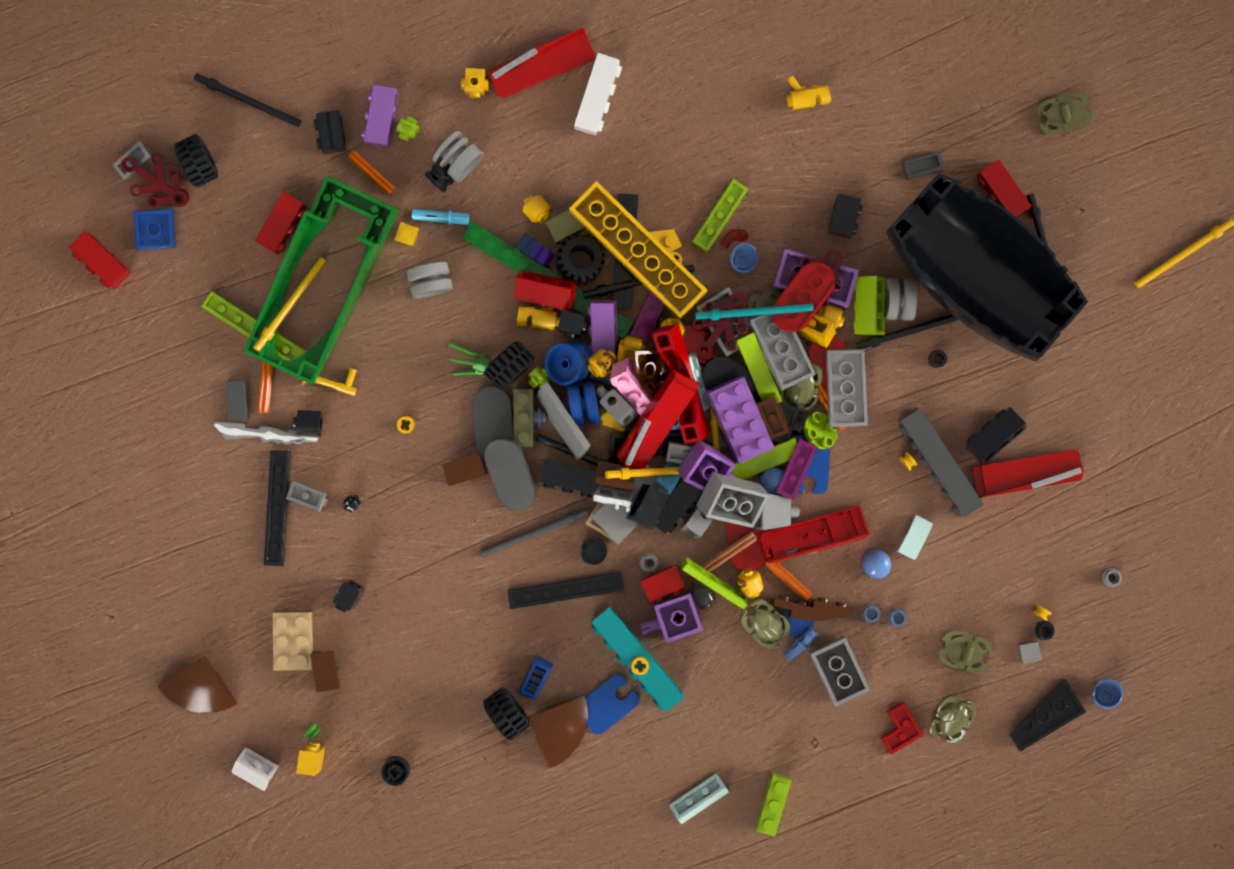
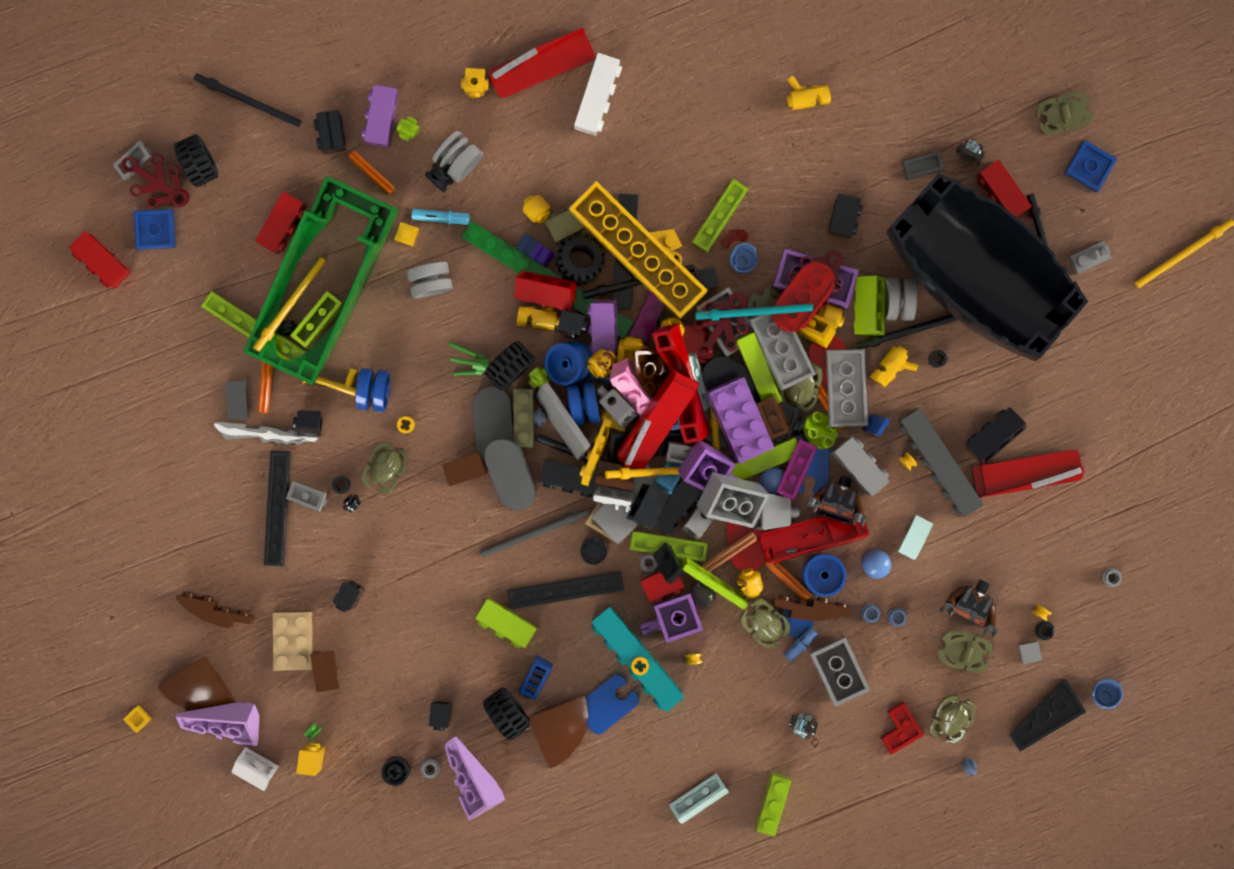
none -> yellow plate [123,705,152,733]
none -> lavender wedge [175,702,260,746]
none -> reddish brown slope [176,591,255,628]
none -> black plate [278,320,297,336]
none -> lime brick [290,291,344,349]
none -> black bush [332,476,351,494]
none -> blue wheel [356,368,390,412]
none -> olive shield [361,442,408,494]
none -> light grey plate [421,759,440,778]
none -> black brick [429,701,452,731]
none -> lavender wedge [444,737,505,820]
none -> lime brick [475,597,537,649]
none -> yellow wing [580,418,612,486]
none -> lime tile [629,531,708,562]
none -> black plate [653,542,684,584]
none -> yellow bush [684,653,702,665]
none -> black brick [695,267,718,290]
none -> head [789,711,819,740]
none -> blue wheel [801,553,847,597]
none -> torso [806,476,866,526]
none -> light grey brick [830,437,890,497]
none -> blue slope [862,414,890,437]
none -> yellow piece [870,345,918,388]
none -> torso [940,579,997,639]
none -> clear smoke head [955,139,985,168]
none -> sand blue plate [961,757,978,776]
none -> blue tile [1064,140,1117,193]
none -> light grey plate [1068,241,1112,274]

